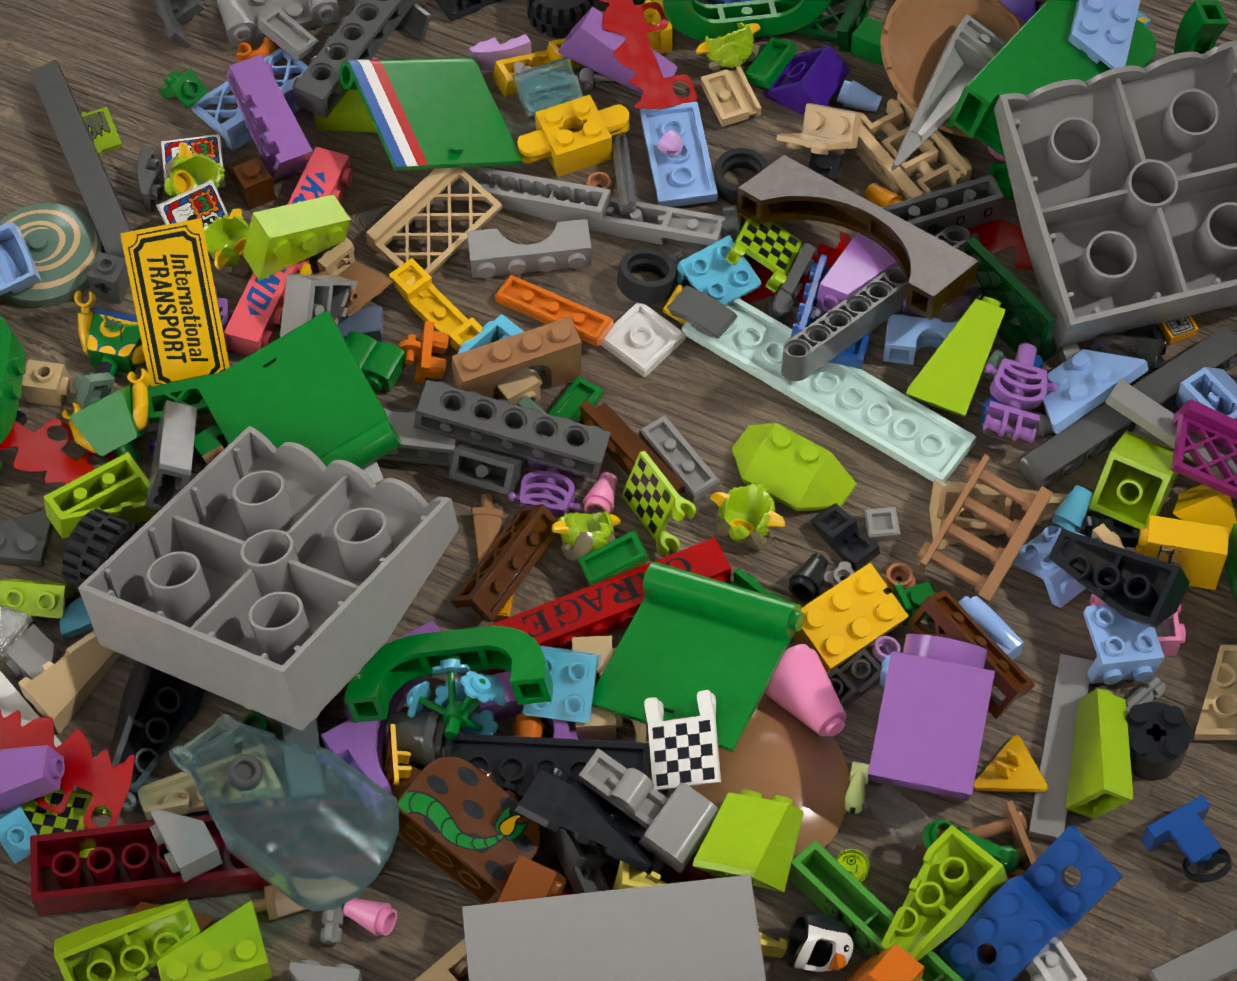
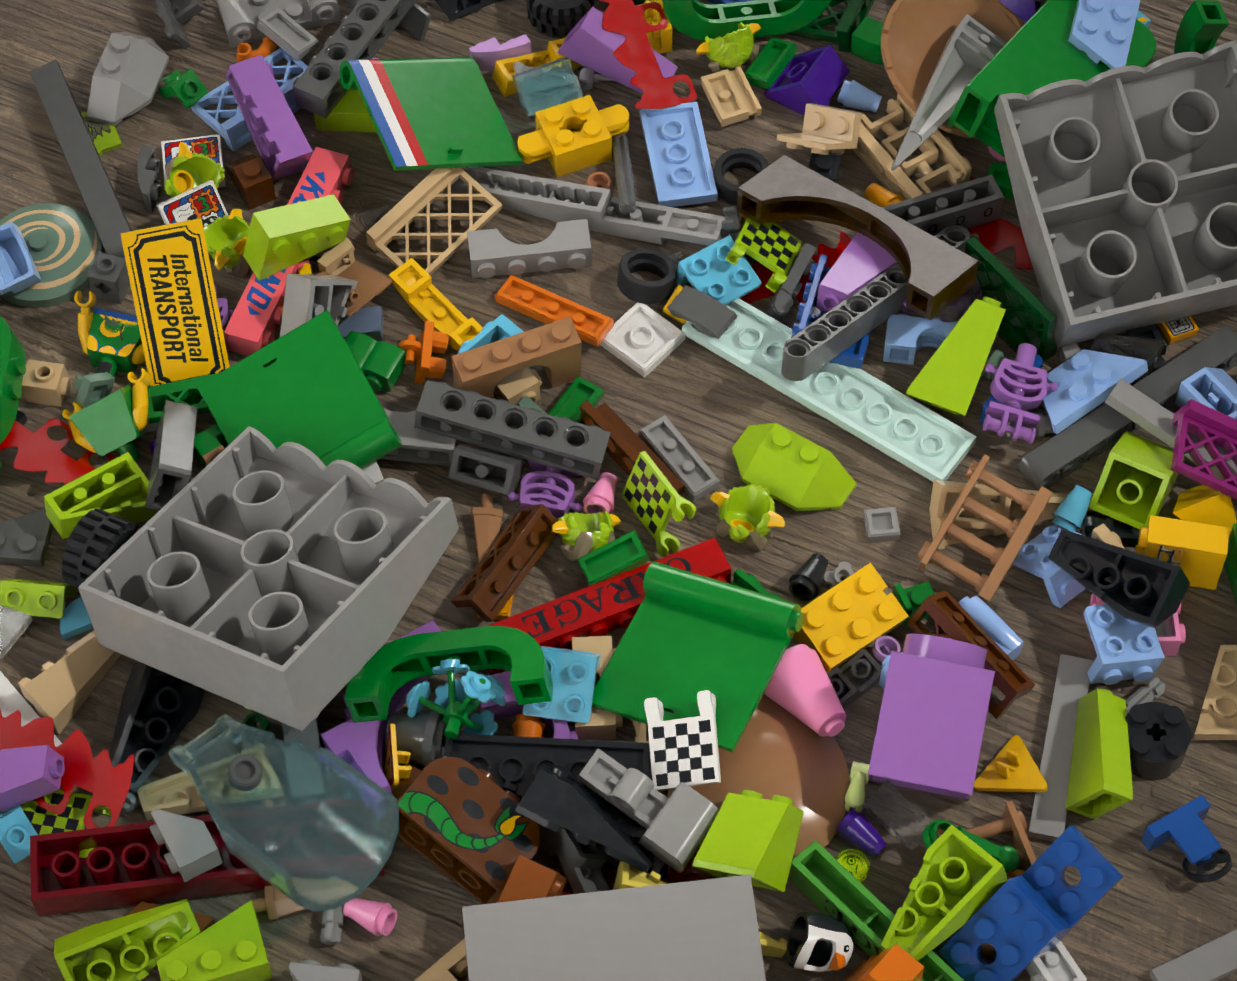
light grey slope [3,624,60,680] -> none
lavender hinge [657,130,683,156] -> none
black slope [811,503,880,571] -> none
nougat plate [883,563,915,592] -> none
none -> light grey wedge [87,32,169,126]
none -> dark purple cone [836,809,887,859]

